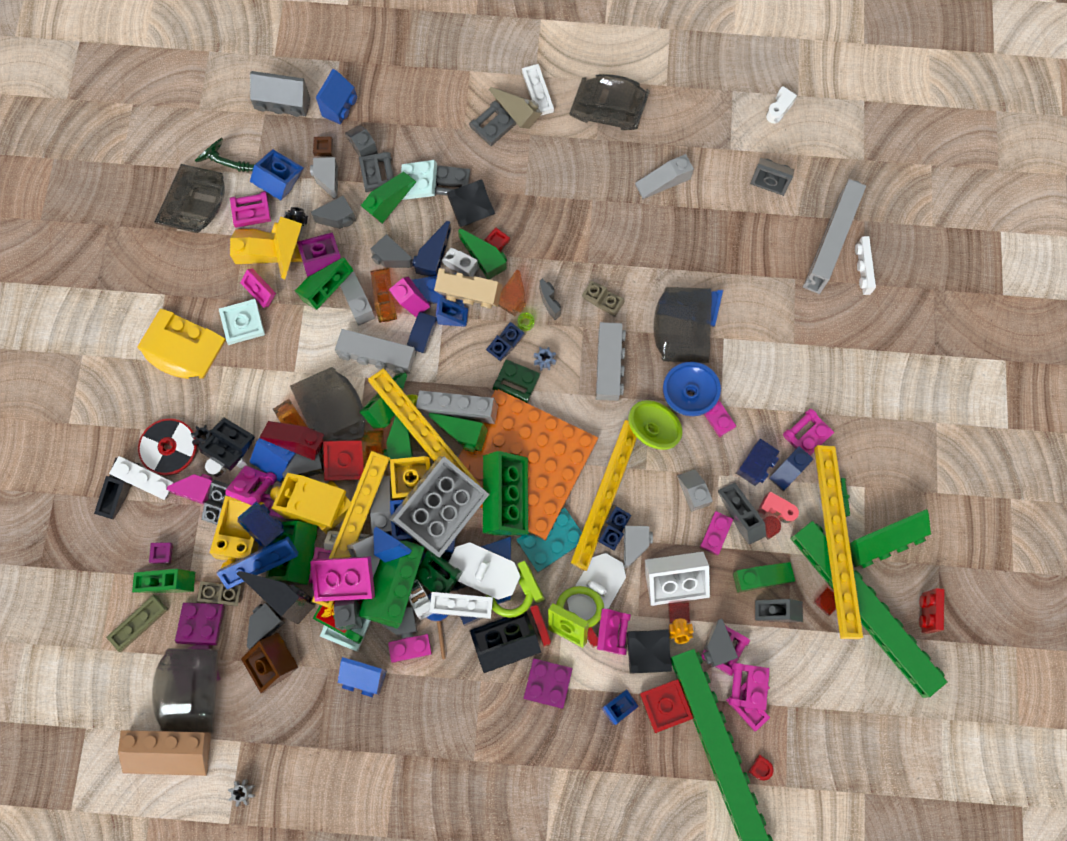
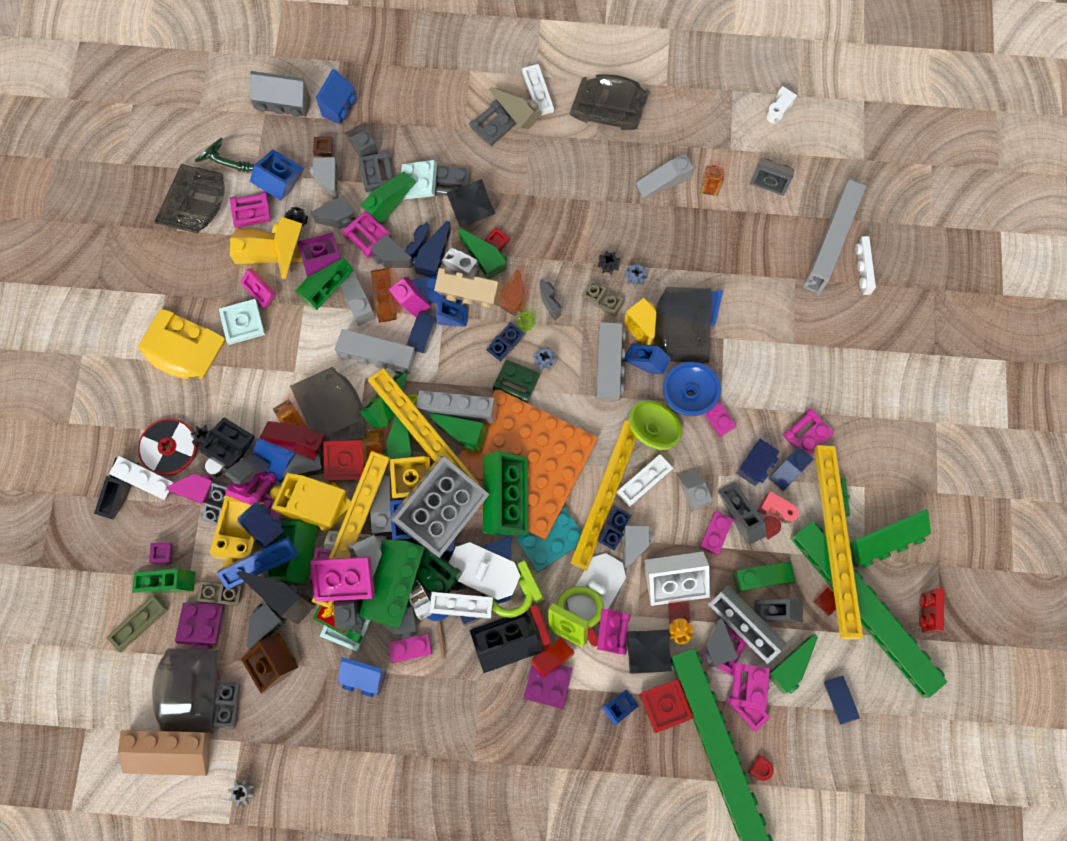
blue slope [373,527,412,563] -> none
none -> dark grey slope [213,683,240,729]
none -> dark grey slope [224,454,270,485]
none -> dark pink plate [342,210,391,258]
none -> dark blue slope [405,222,430,260]
none -> red tile [530,638,575,678]
none -> black gear [597,251,620,275]
none -> white plate [617,454,673,507]
none -> yellow slope [623,298,656,346]
none -> blue slope [623,344,671,374]
none -> sand blue gear [624,263,648,287]
none -> clear orange slope [700,165,725,196]
none -> light grey brick [708,585,786,664]
none -> green slope [769,634,818,694]
none -> dark blue slope [824,676,860,725]

